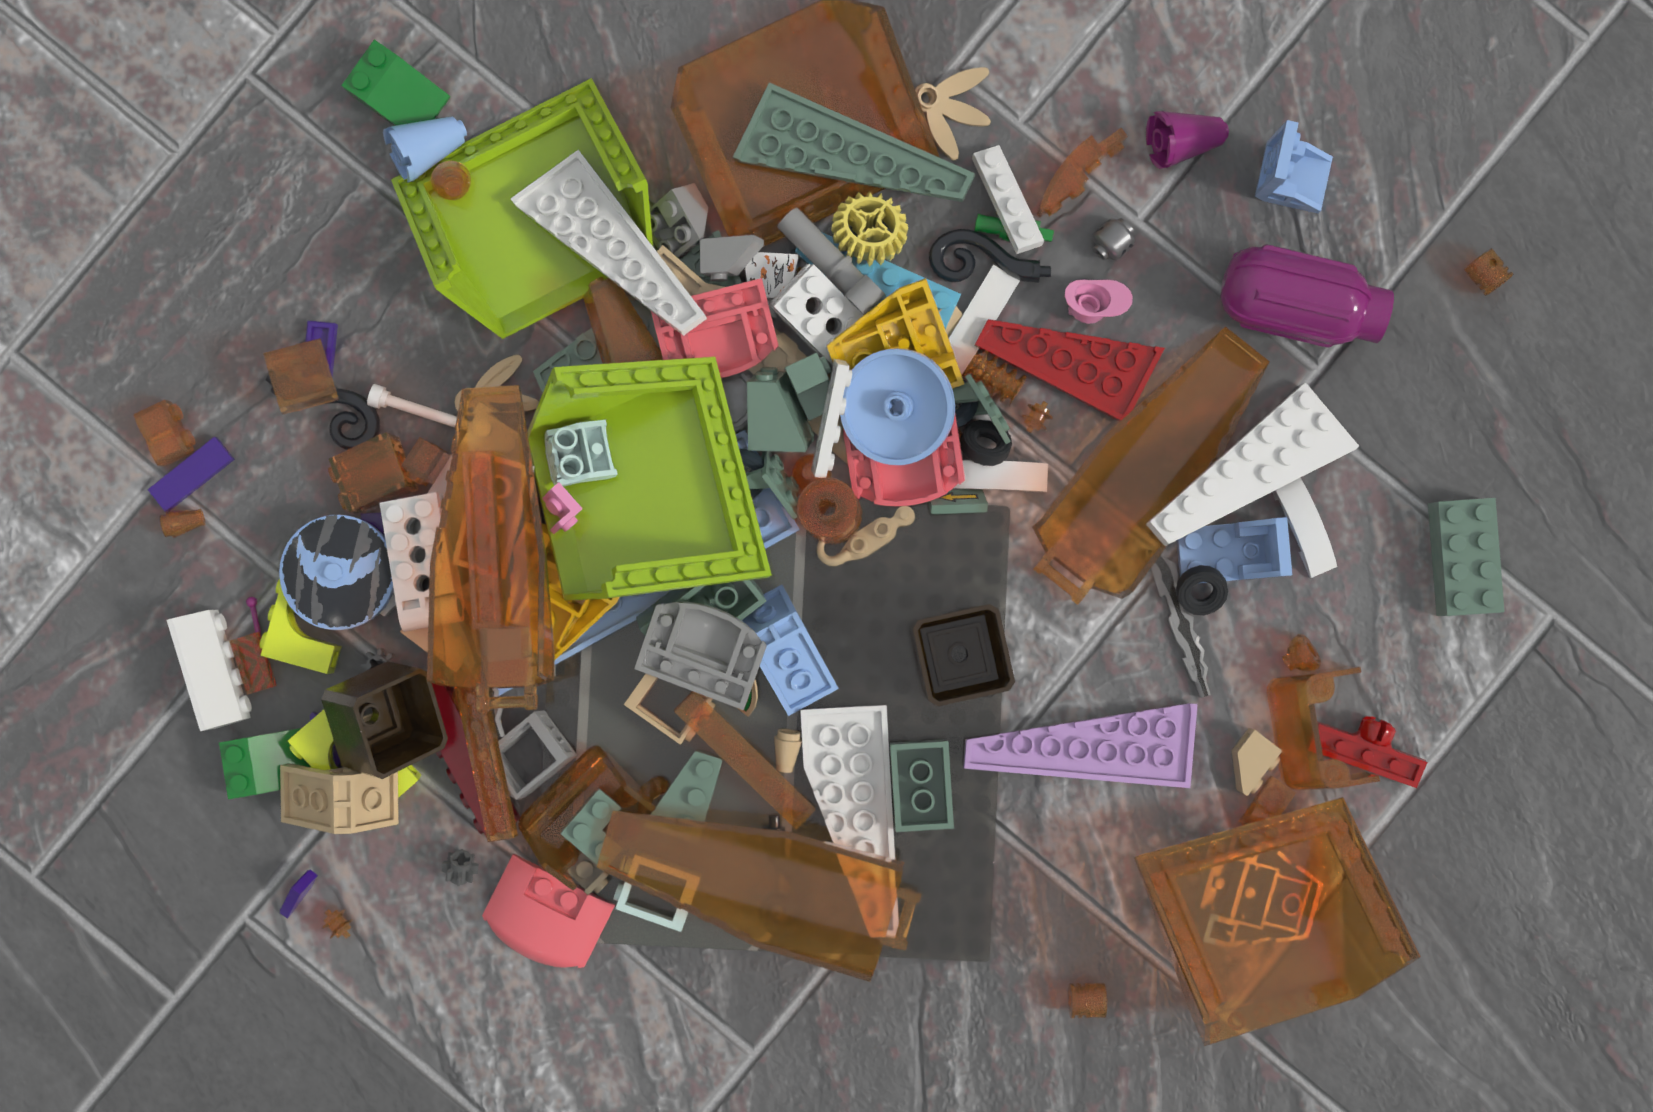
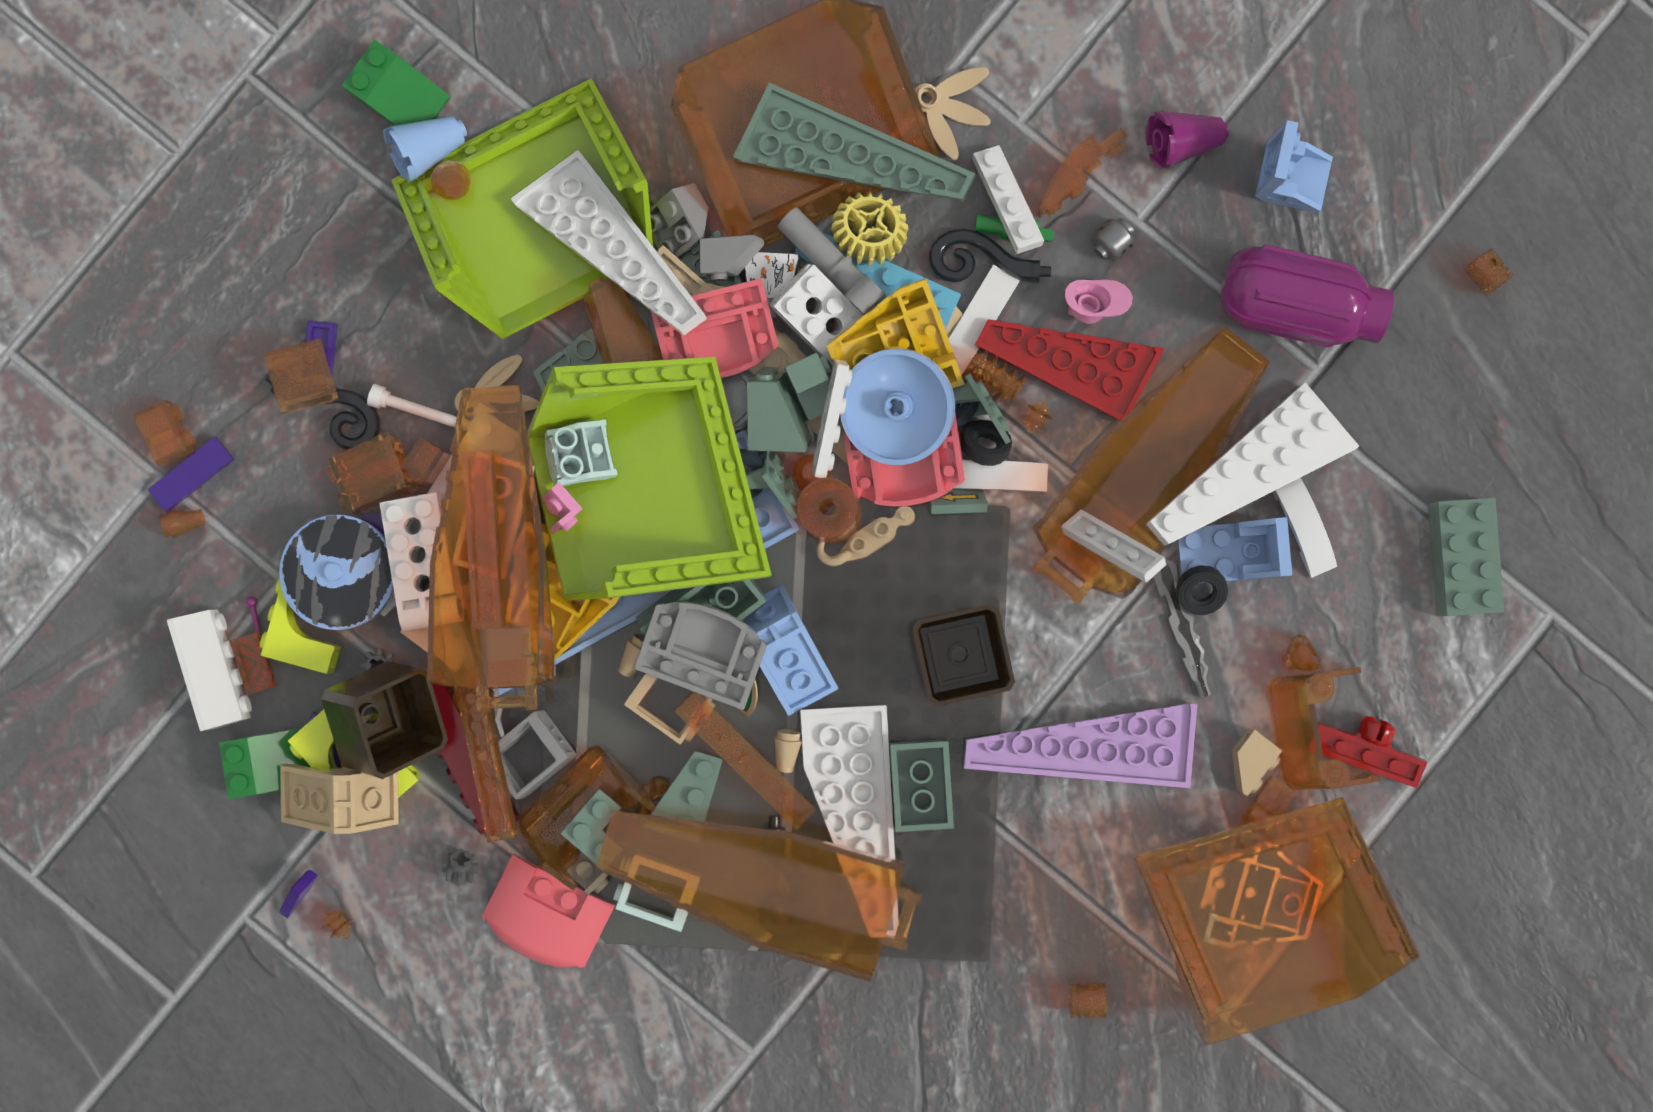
none -> tan cone [618,634,645,678]
none -> white plate [1061,509,1166,583]

